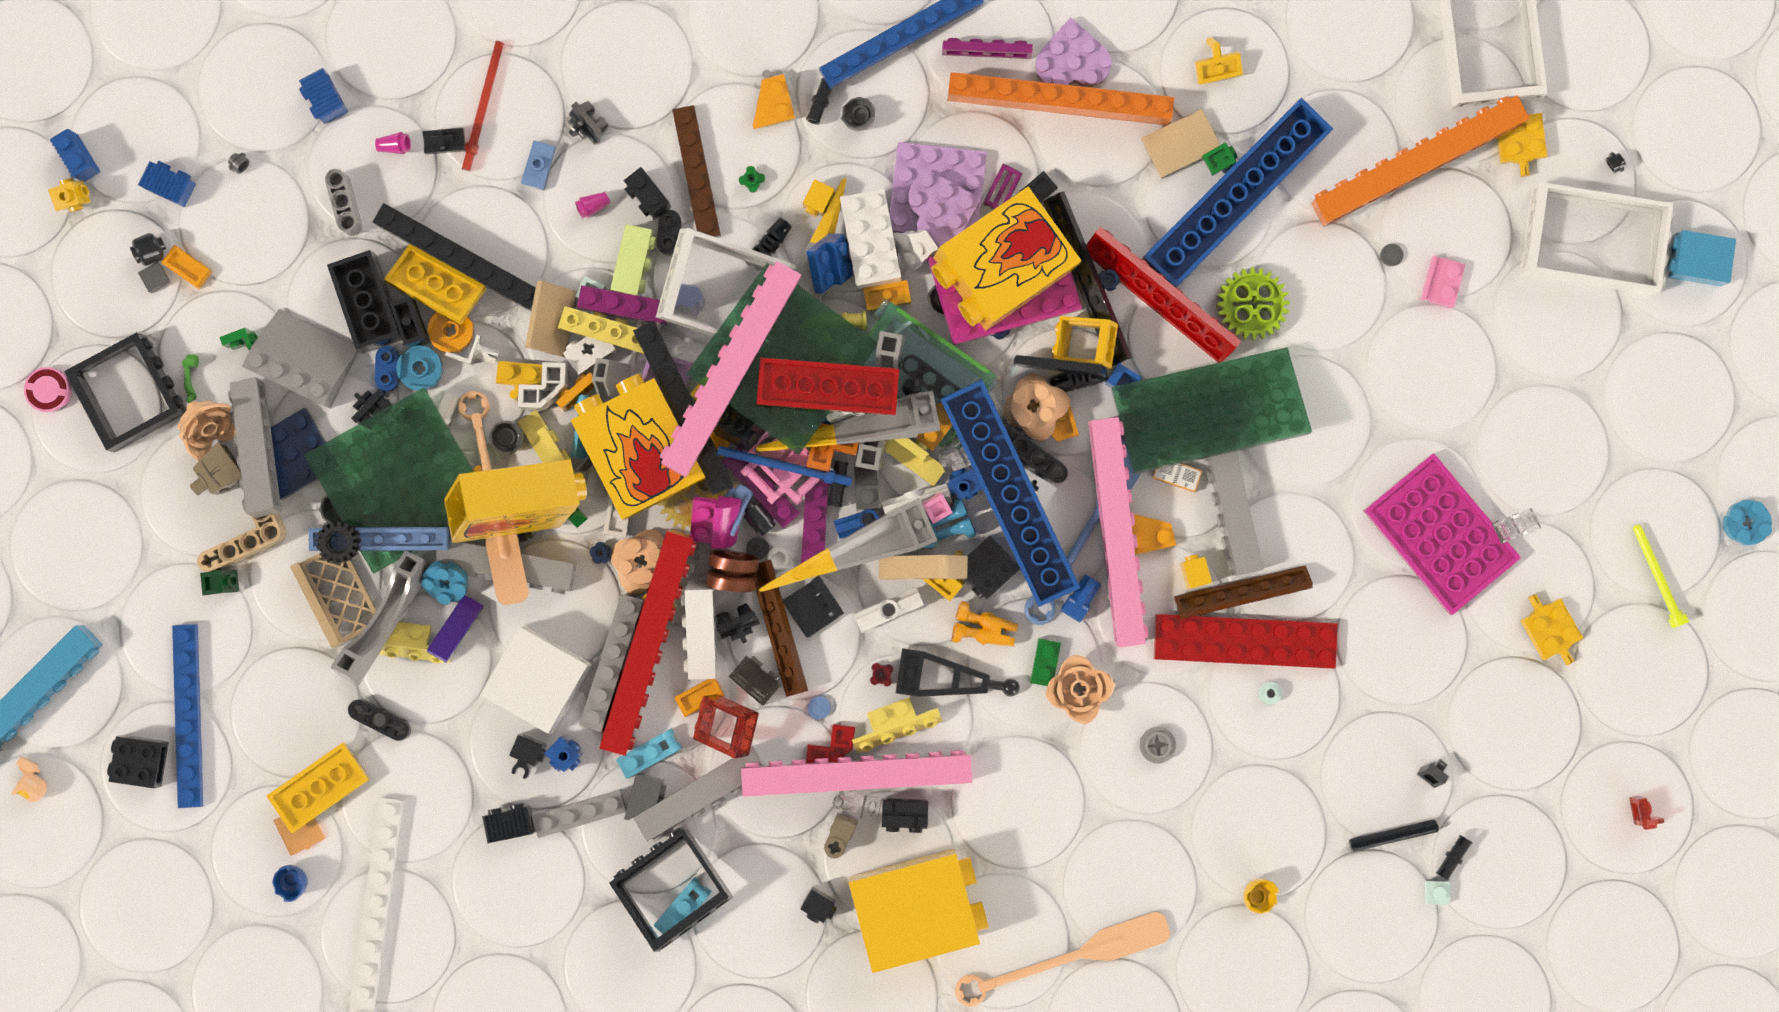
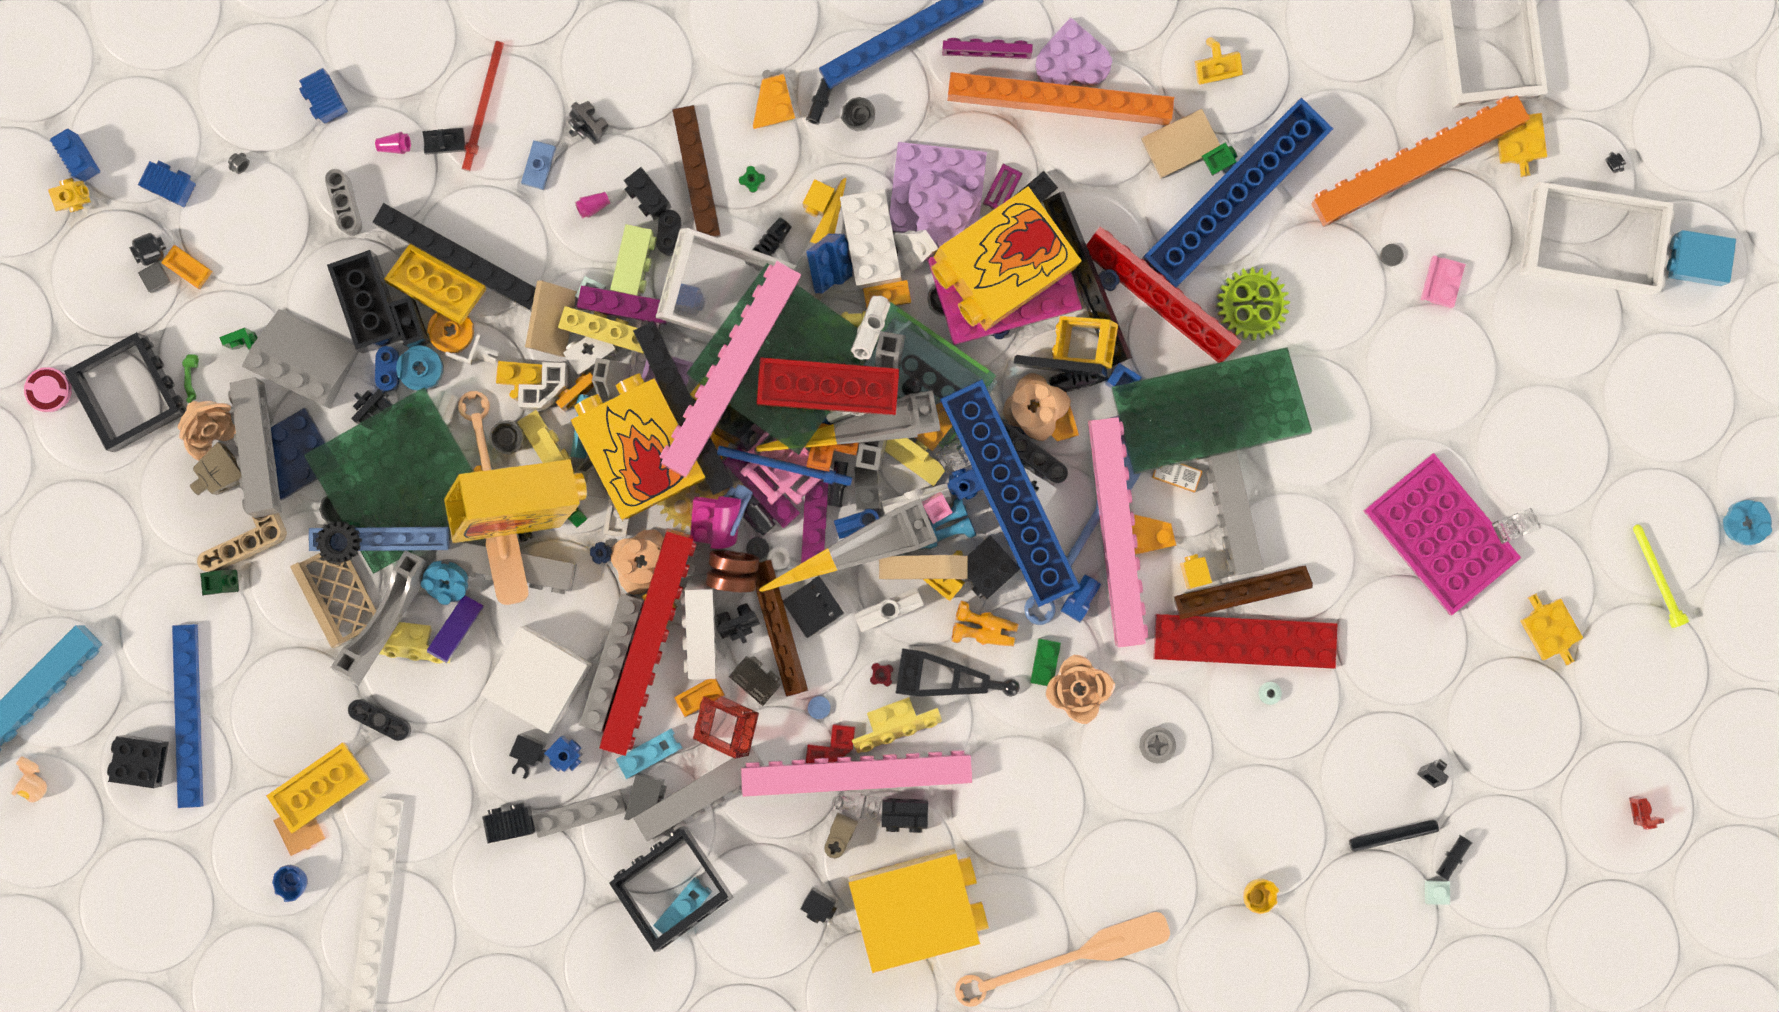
none -> white piece [851,295,891,360]

